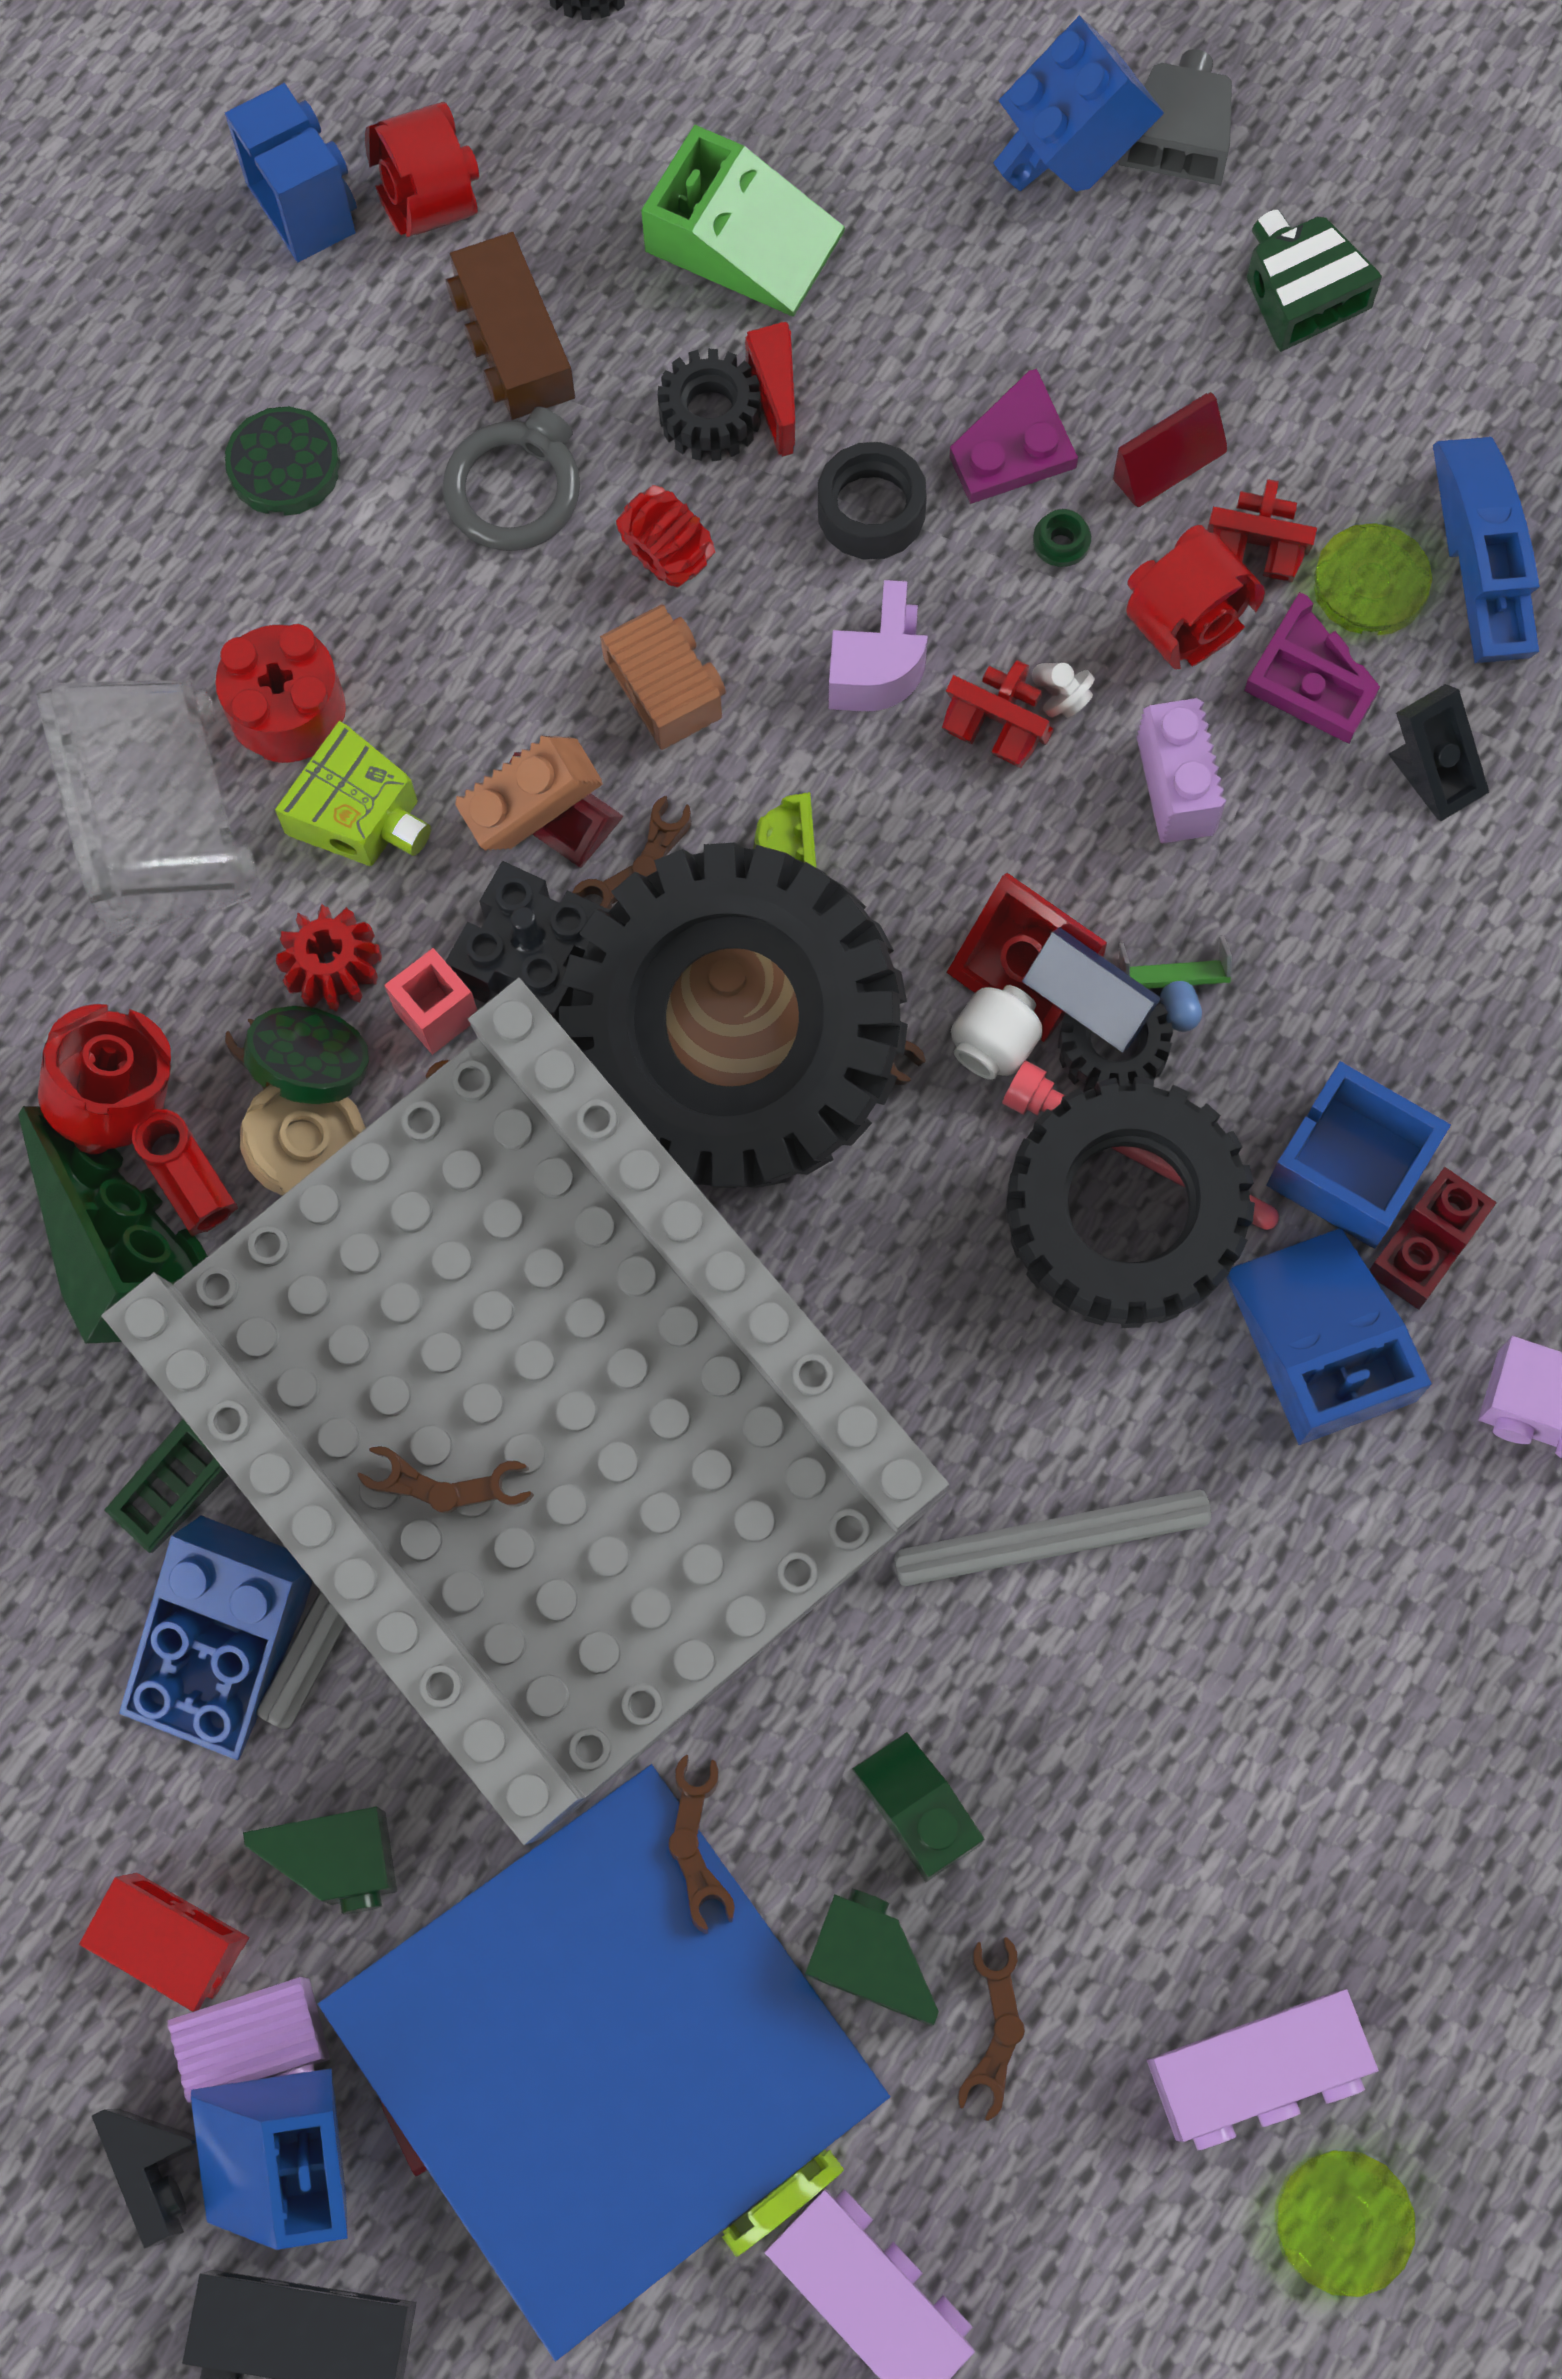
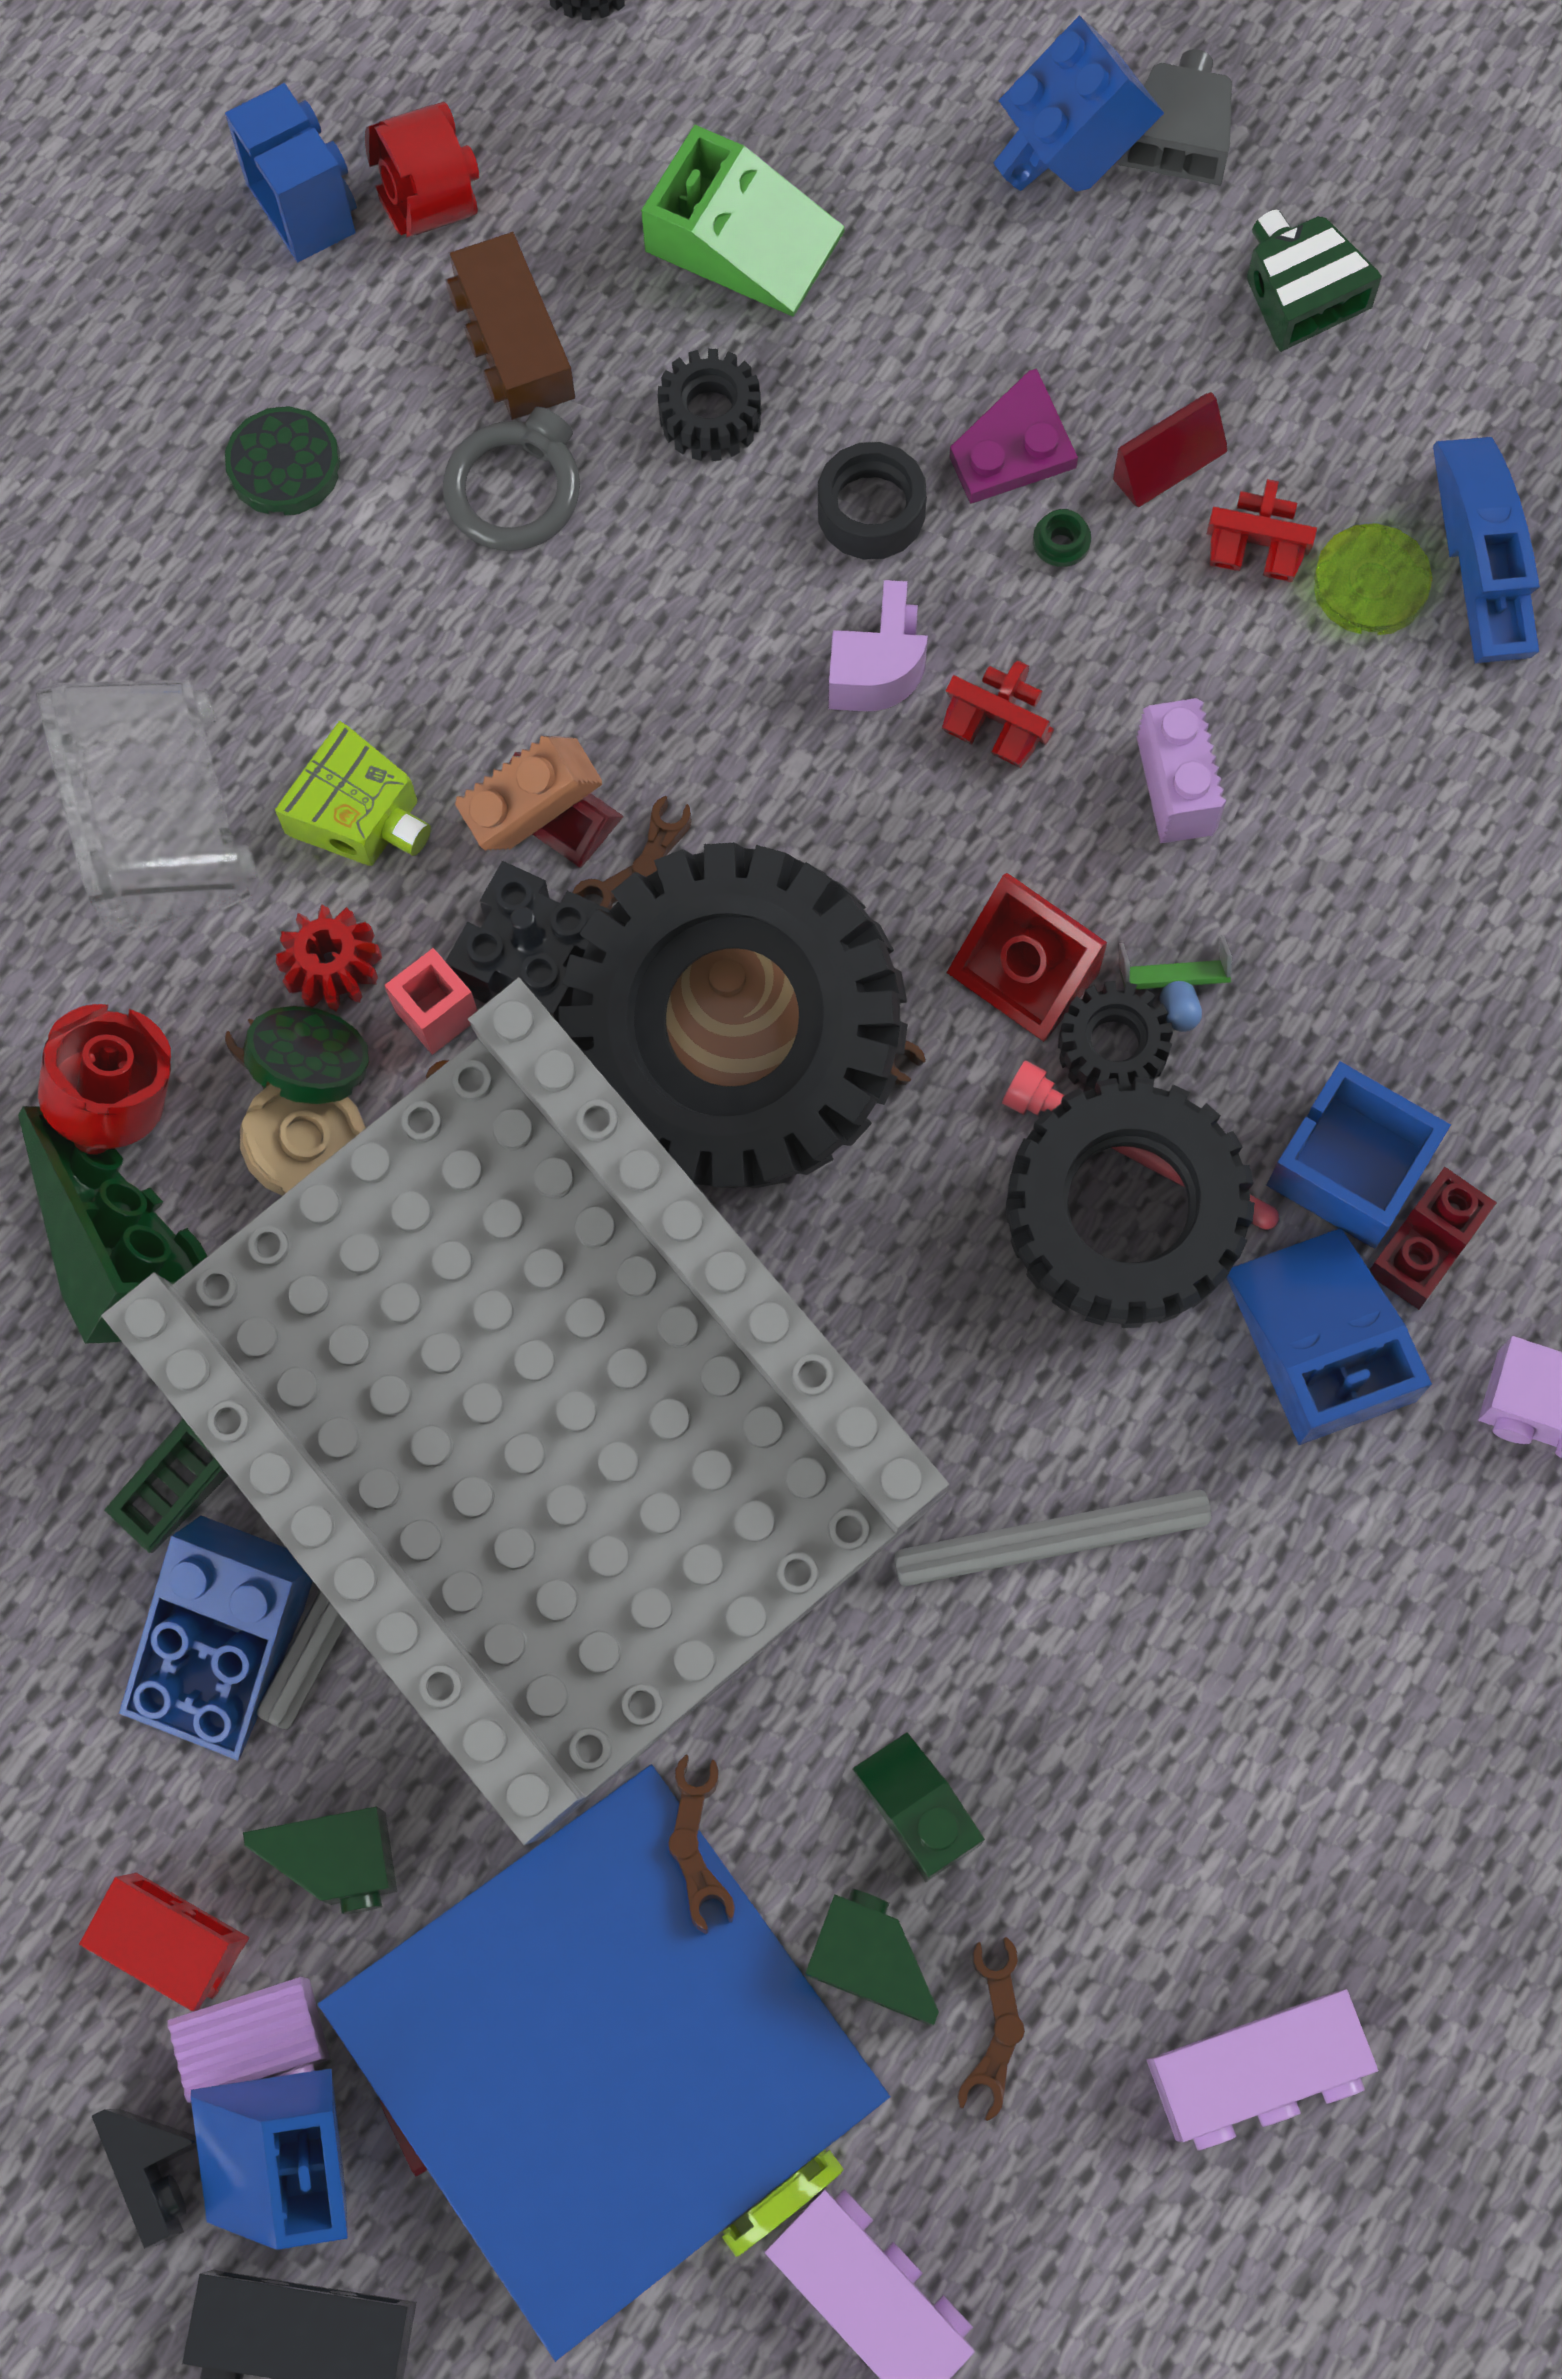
red piece [132,1109,238,1237] -> none
red brick [216,624,346,763] -> none
reddish brown piece [358,1446,534,1513] -> none
nougat brick [600,604,726,750] -> none
red gear [616,485,715,588] -> none
red slope [745,322,795,457] -> none
lime tile [753,792,816,868] -> none
white head [951,985,1042,1080] -> none
tile [1022,927,1161,1053] -> none
white plate [1032,663,1095,718] -> none
red brick [1126,525,1265,669] -> none
magenta wing [1244,592,1380,744] -> none
clear neon green tile [1274,2150,1415,2297] -> none
black slope [1389,684,1489,821] -> none

